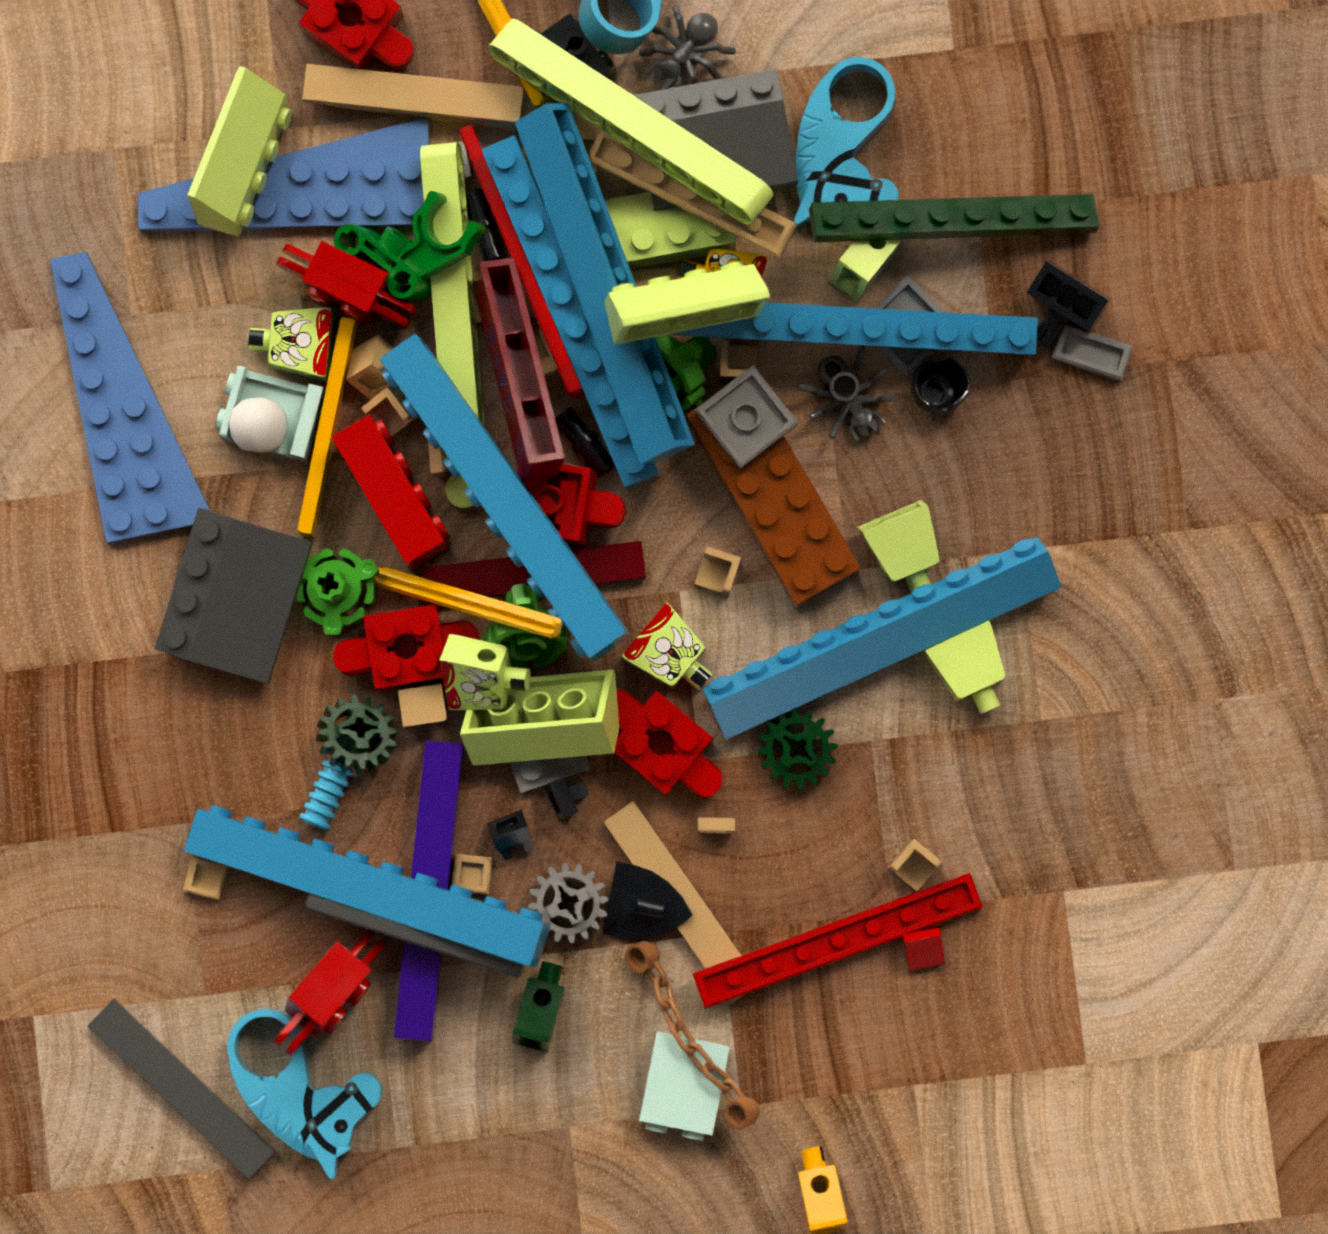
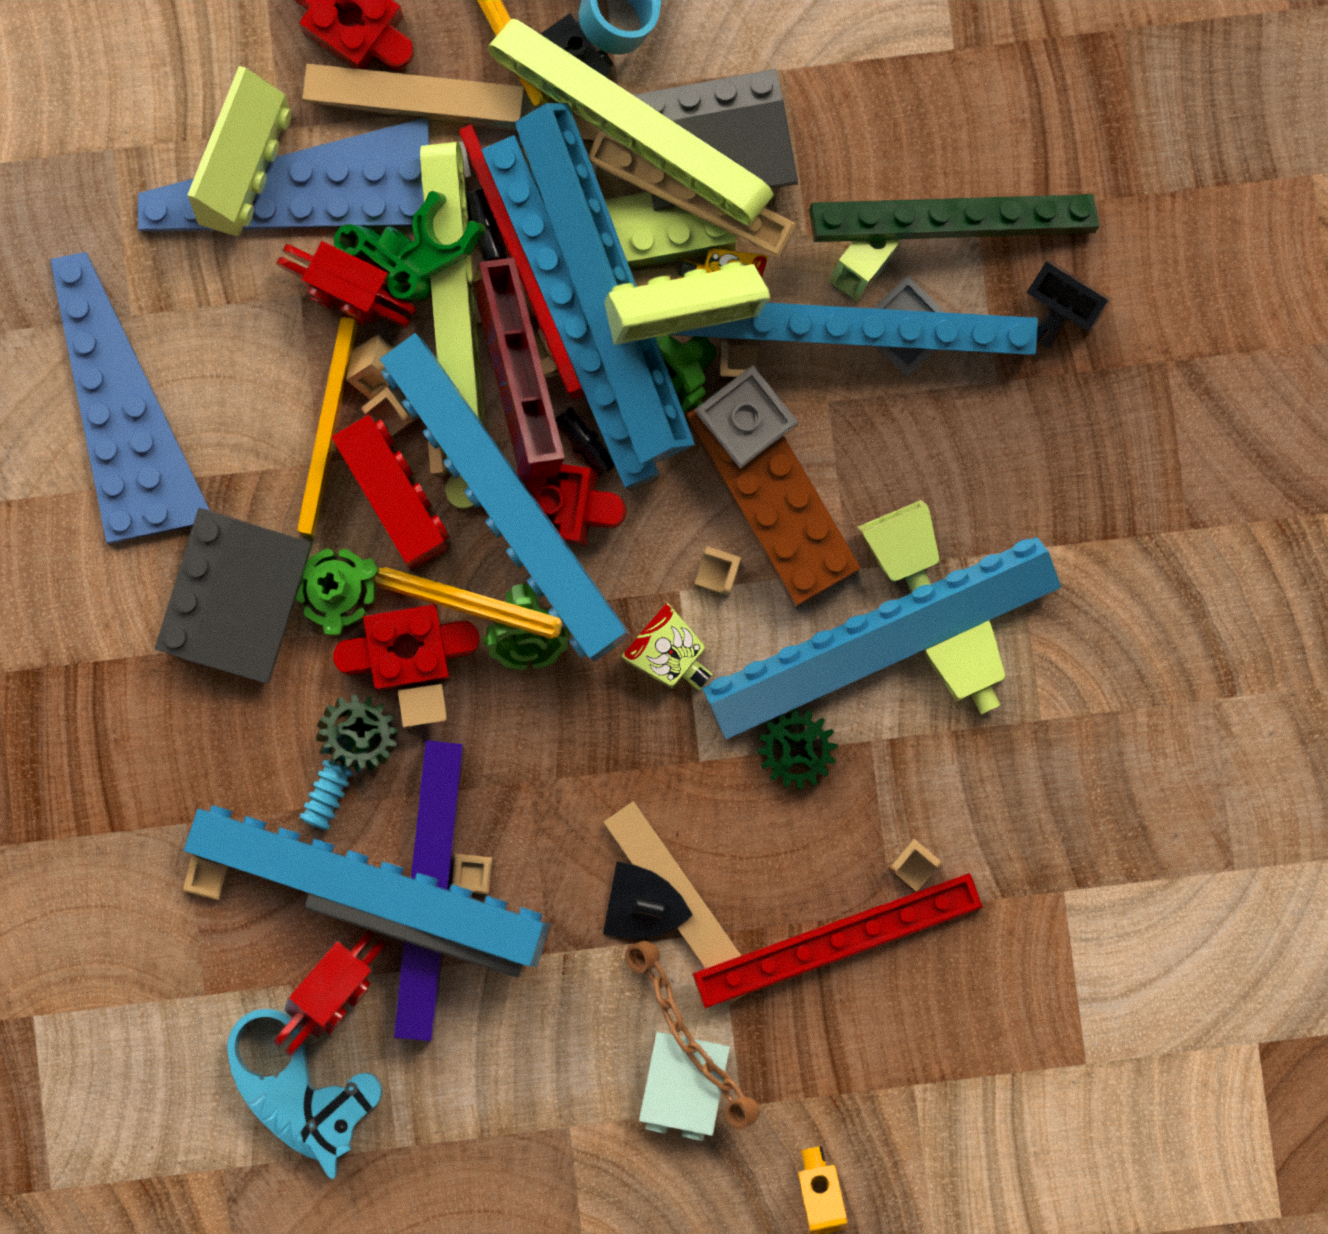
dark grey tile [88,999,276,1179] -> none
light aqua panel [215,366,325,463] -> none
white hair [229,397,288,453] -> none
torso [248,307,335,382] -> none
dark red tile [423,541,646,605] -> none
yellowish green torso [440,634,531,710] -> none
yellowish green slope [460,669,620,766] -> none
black tile [487,810,533,860] -> none
light grey plate [510,756,591,794] -> none
dark green torso [512,961,565,1053] -> none
light grey gear [528,863,609,943] -> none
black tile [544,778,589,821] -> none
red brick [614,689,722,798] -> none
dark grey animal [639,5,736,90] -> none
tan tile [697,818,735,834] -> none
medium azure animal [794,57,899,228] -> none
dark grey animal [798,346,896,442] -> none
red tile [903,927,945,971] -> none
black hair [911,358,971,415] -> none
light grey tile [1051,324,1133,382] -> none

